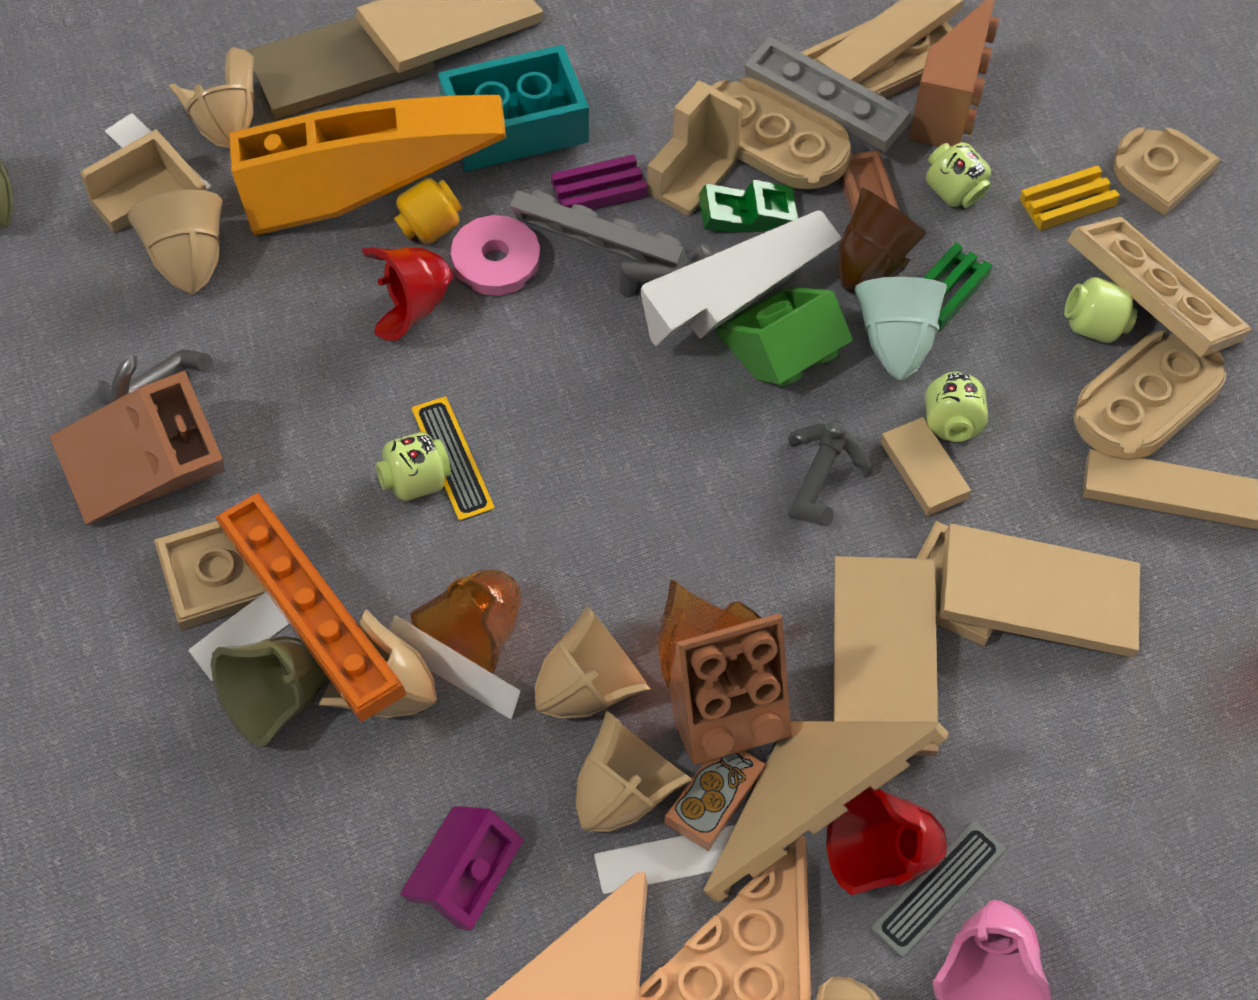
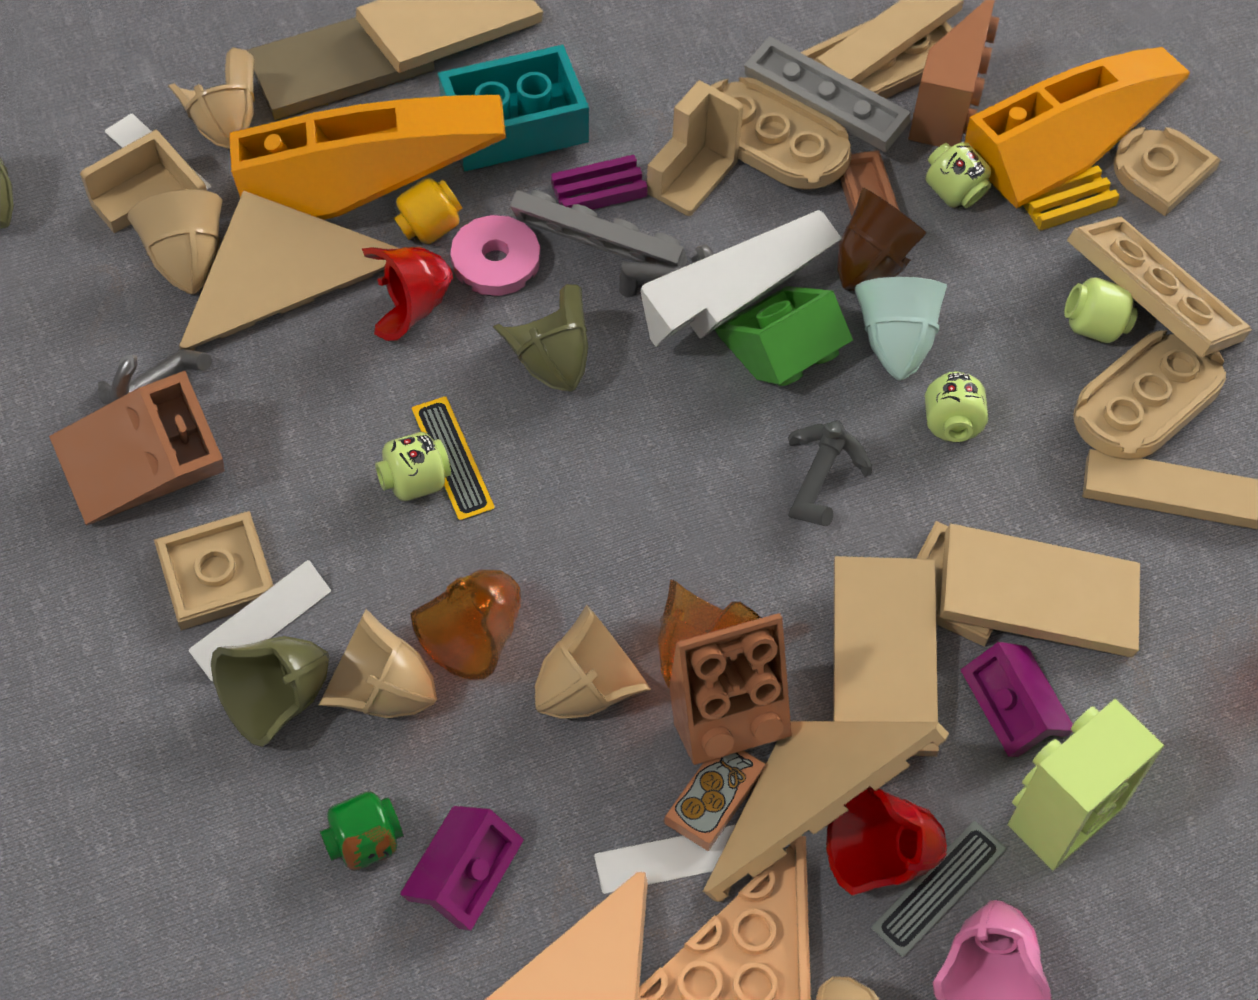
orange tile [215,492,407,723] -> none
white sticker [390,615,520,719] -> none
tan helmet [575,711,693,832] -> none
green slope [699,180,798,232] -> none
tan tile [880,417,971,516] -> none
green tile [923,242,993,332] -> none
none -> tan tile [179,190,399,351]
none -> green head [320,791,404,871]
none -> olive helmet [492,284,589,392]
none -> magenta panel [960,642,1073,757]
none -> light orange wedge [965,47,1190,209]
none -> yellowish green brick [1008,699,1165,871]

